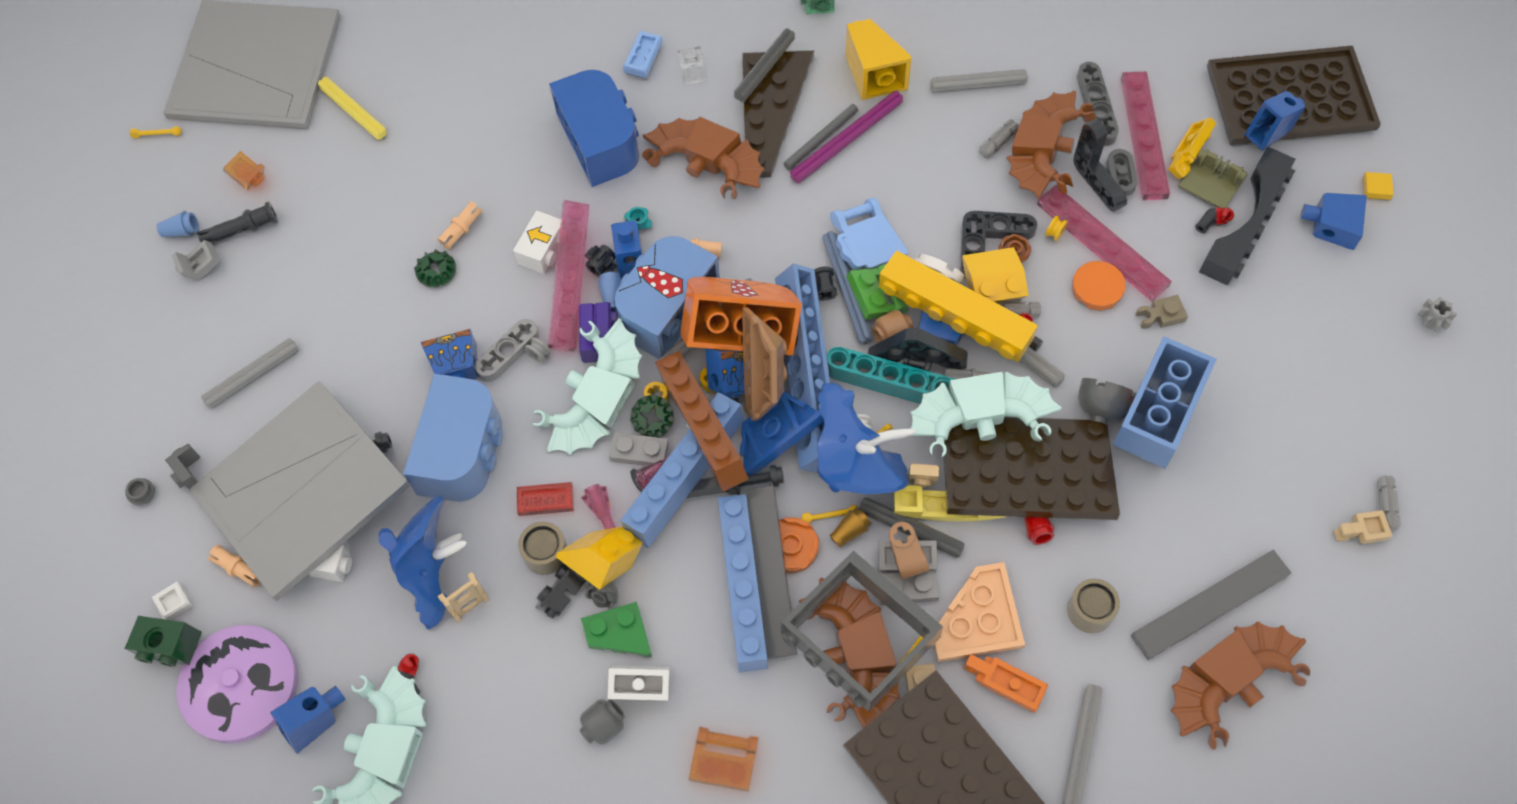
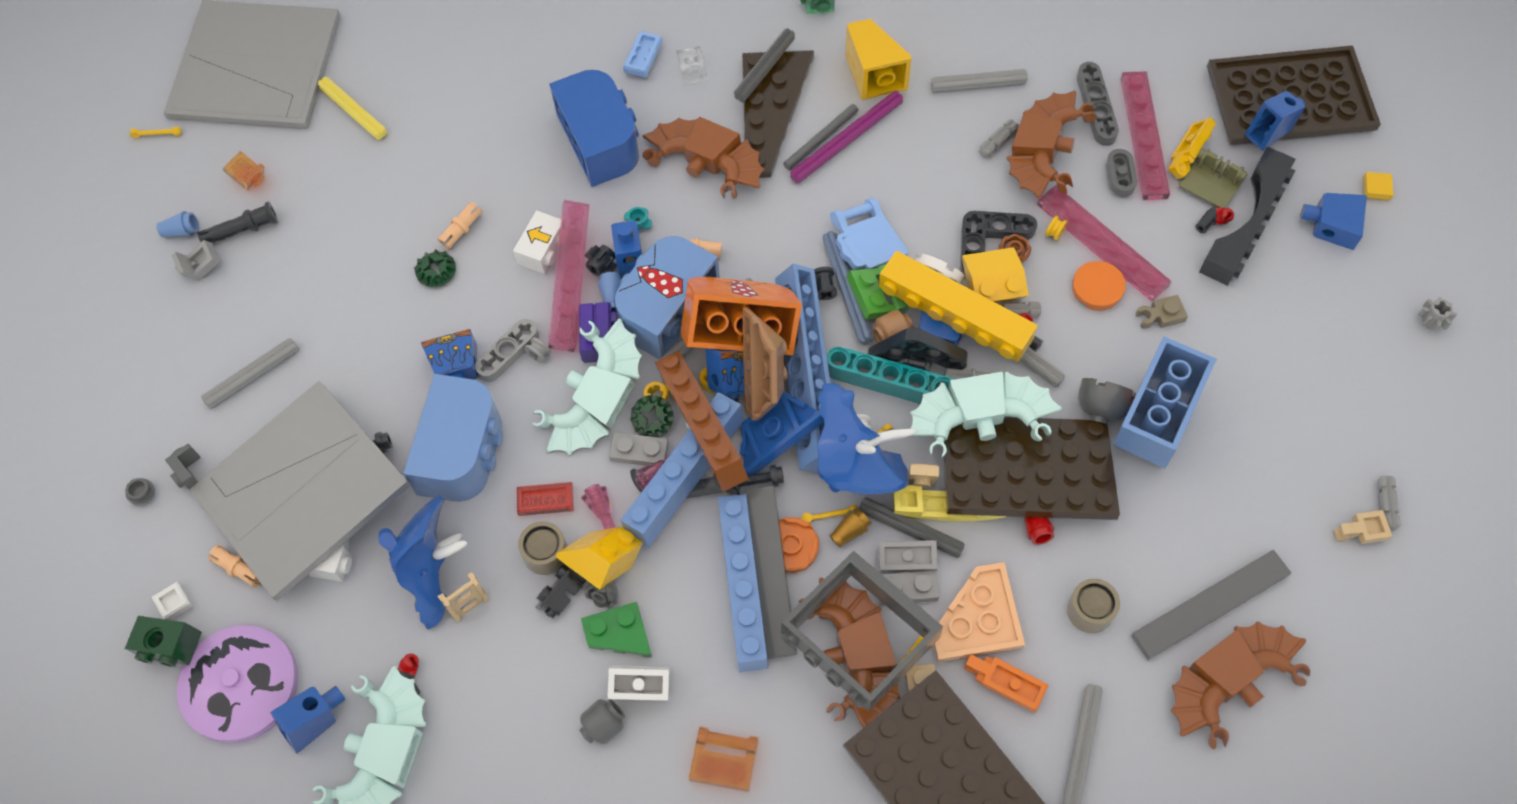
medium nougat piece [889,522,930,580] -> none
black beam [1073,119,1127,212] -> none

